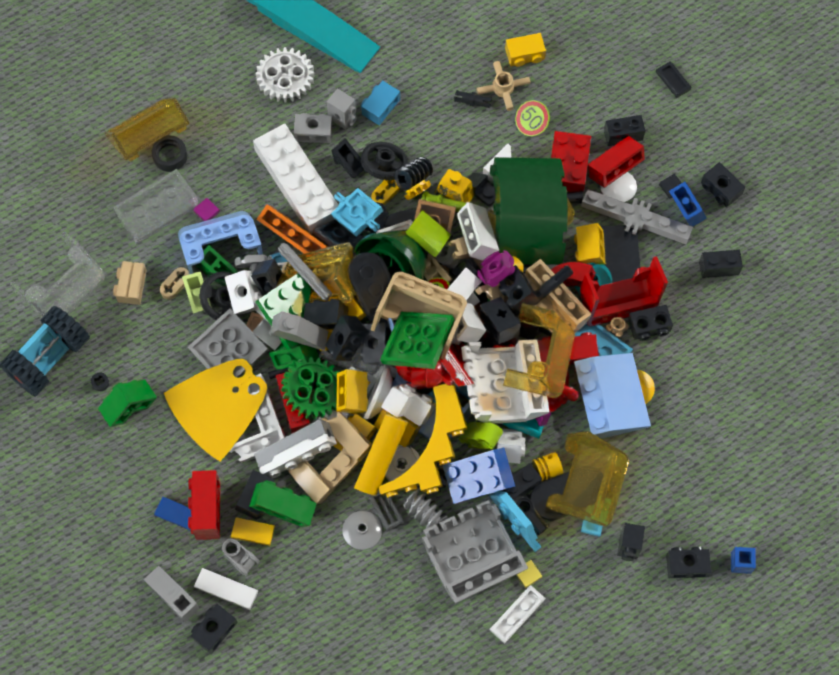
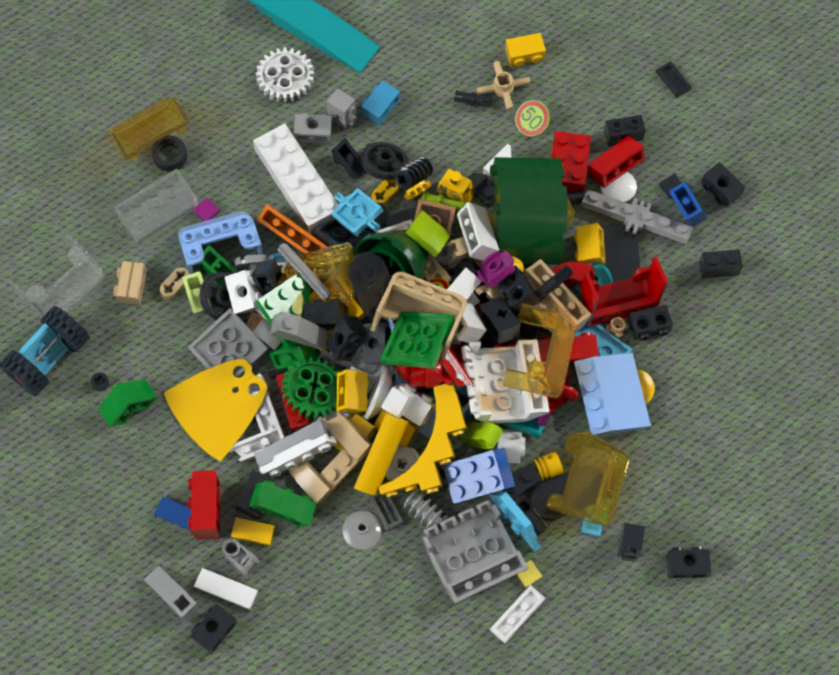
blue brick [731,547,756,574] -> none

